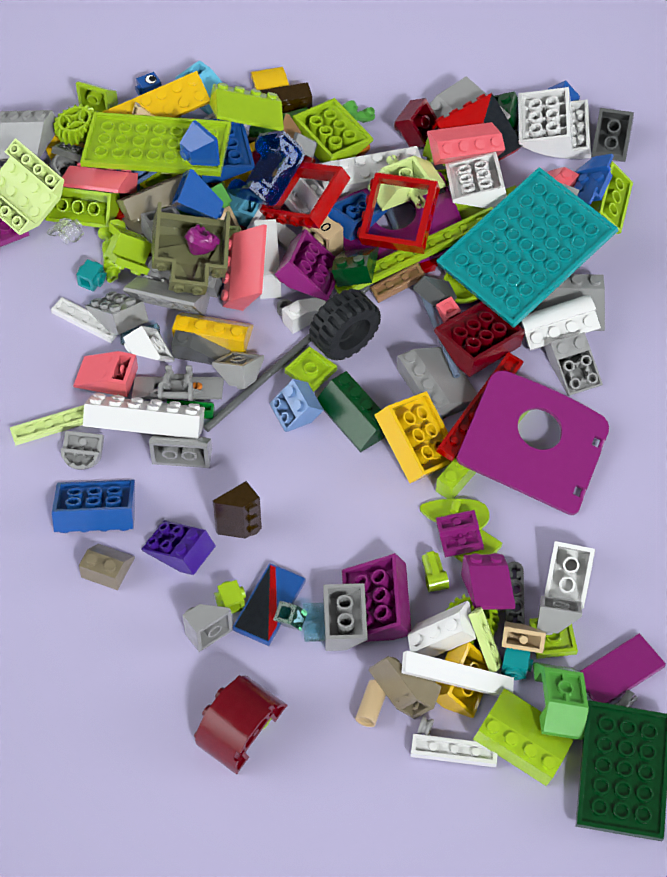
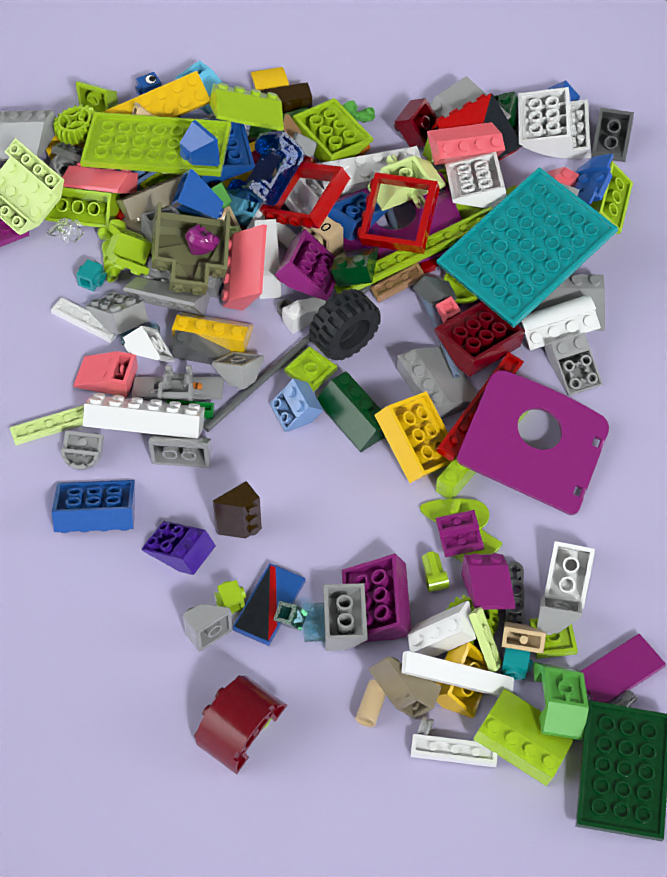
dark tan slope [79,543,135,590] -> none

